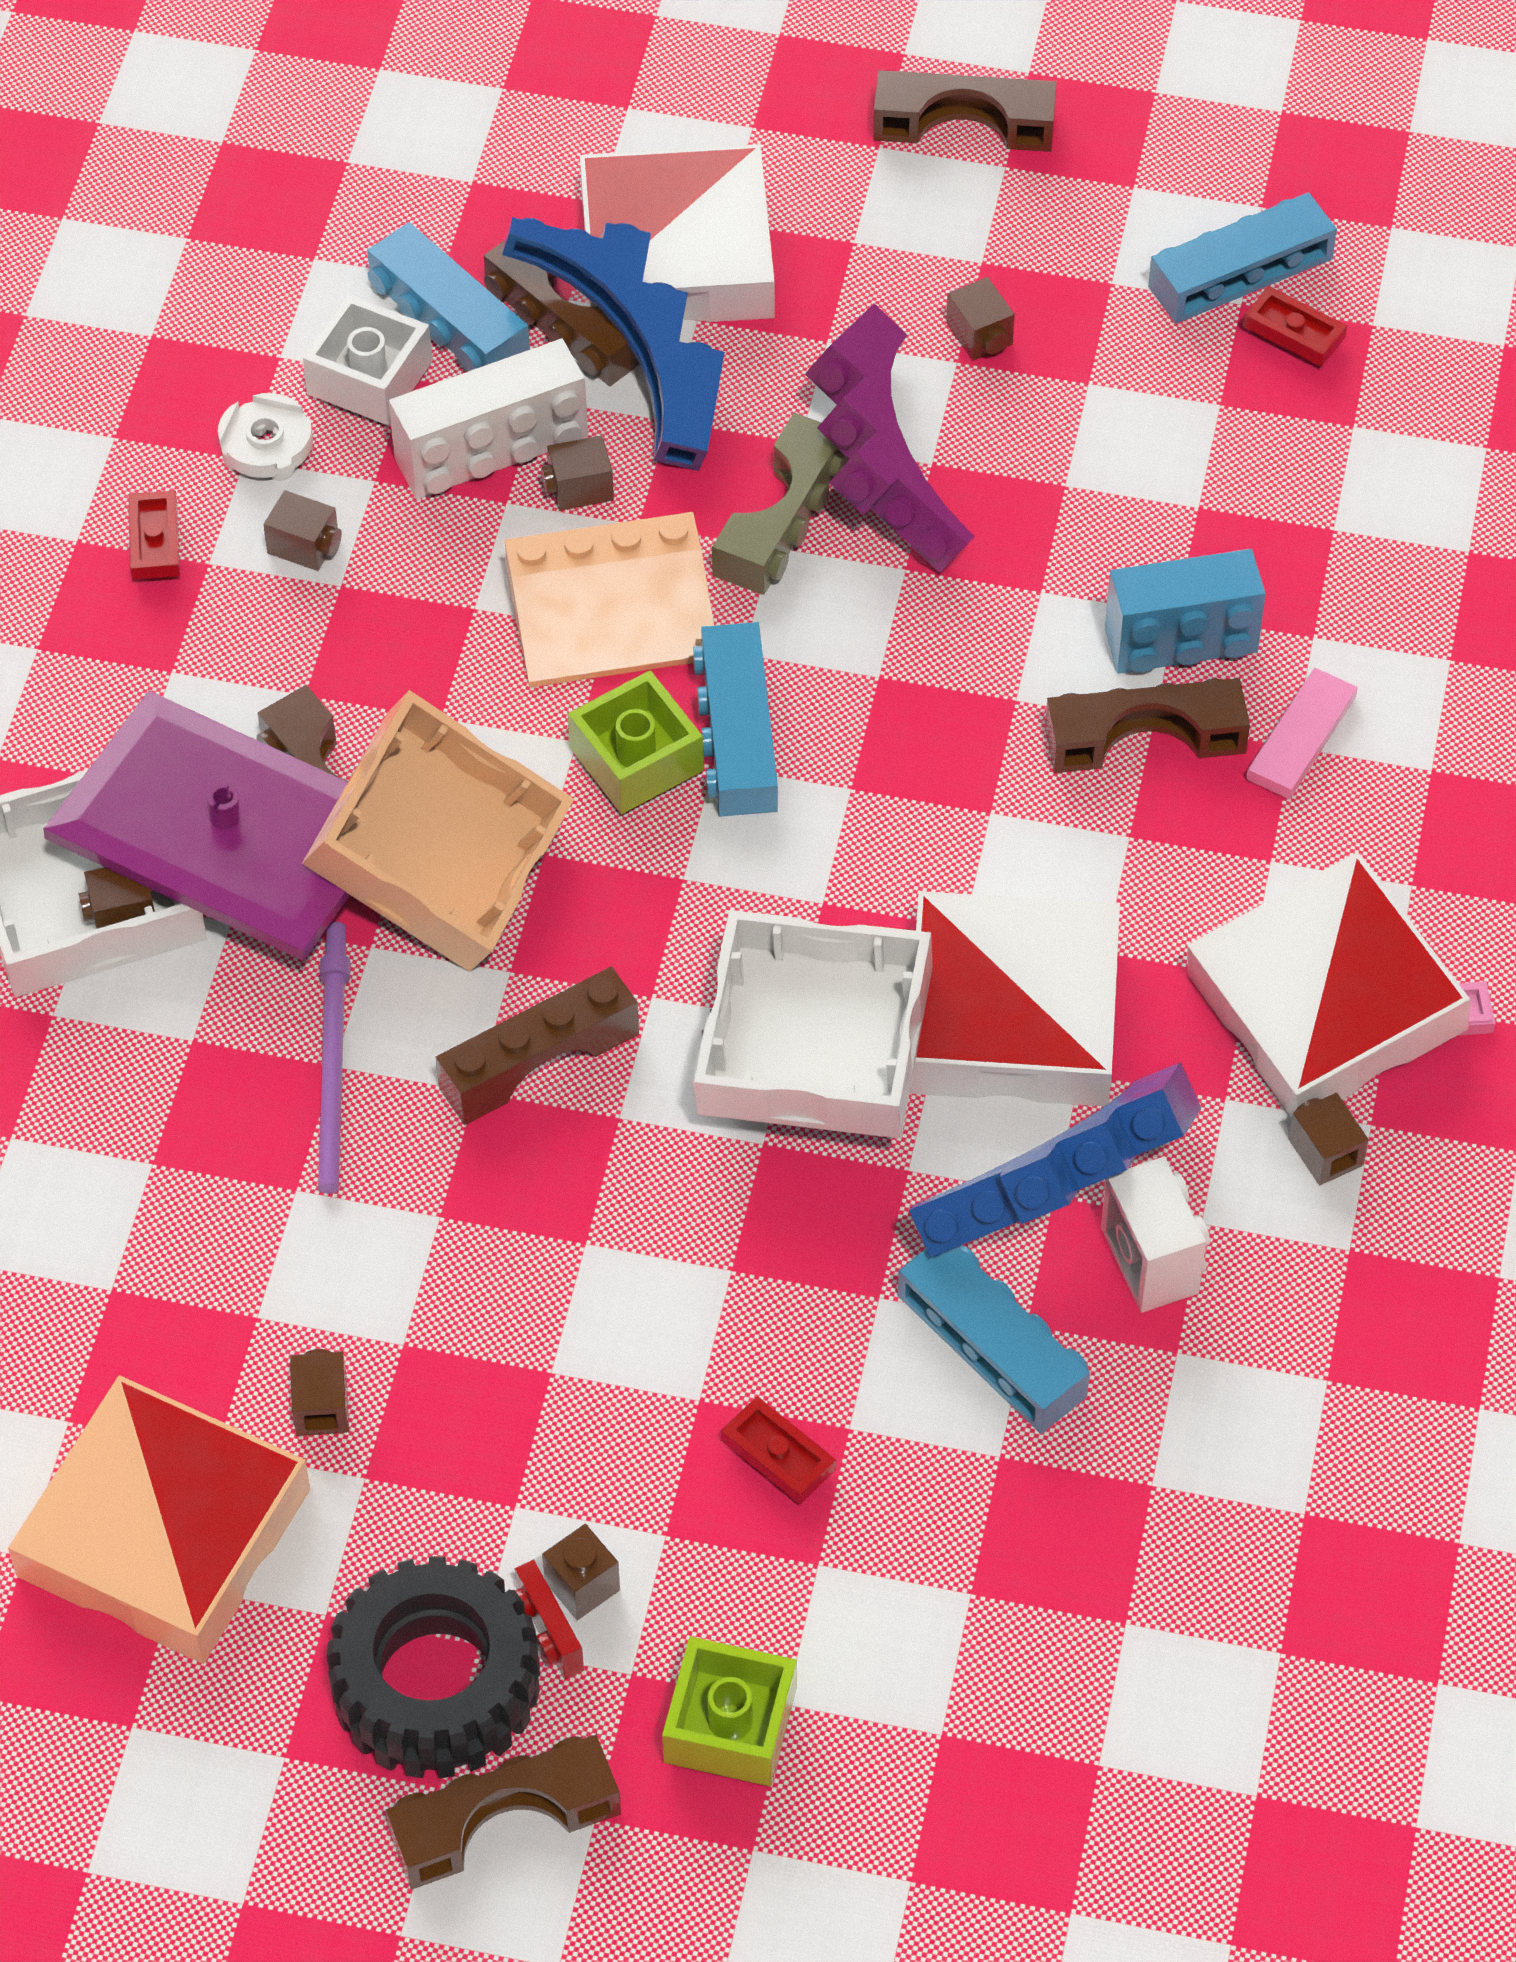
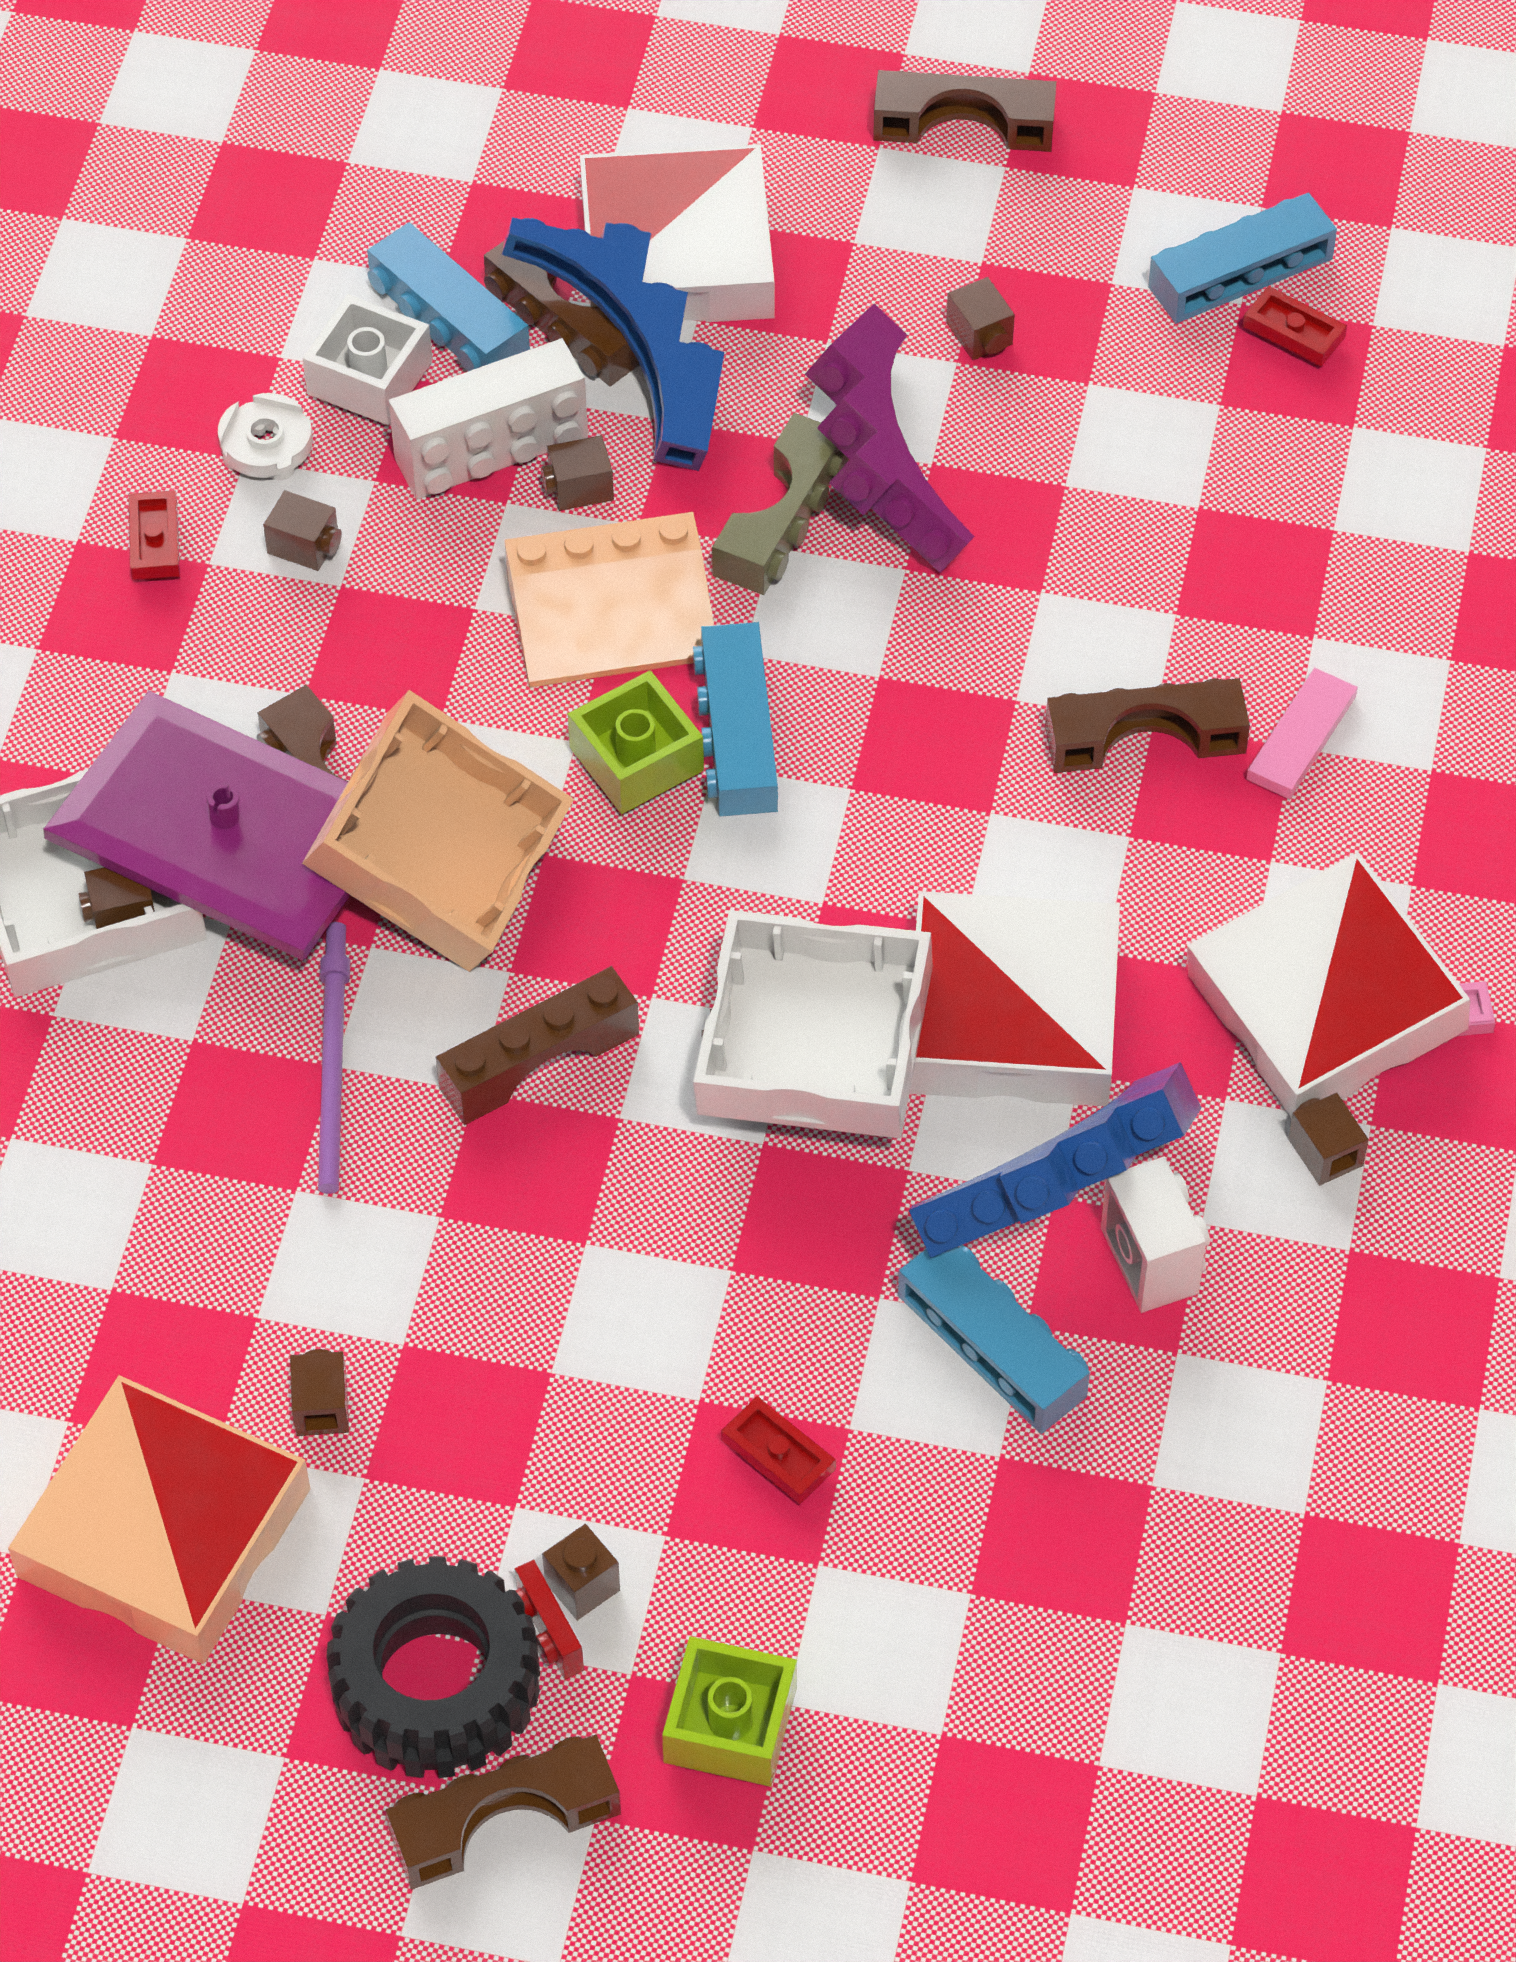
dark azure brick [1105,549,1266,674] -> none

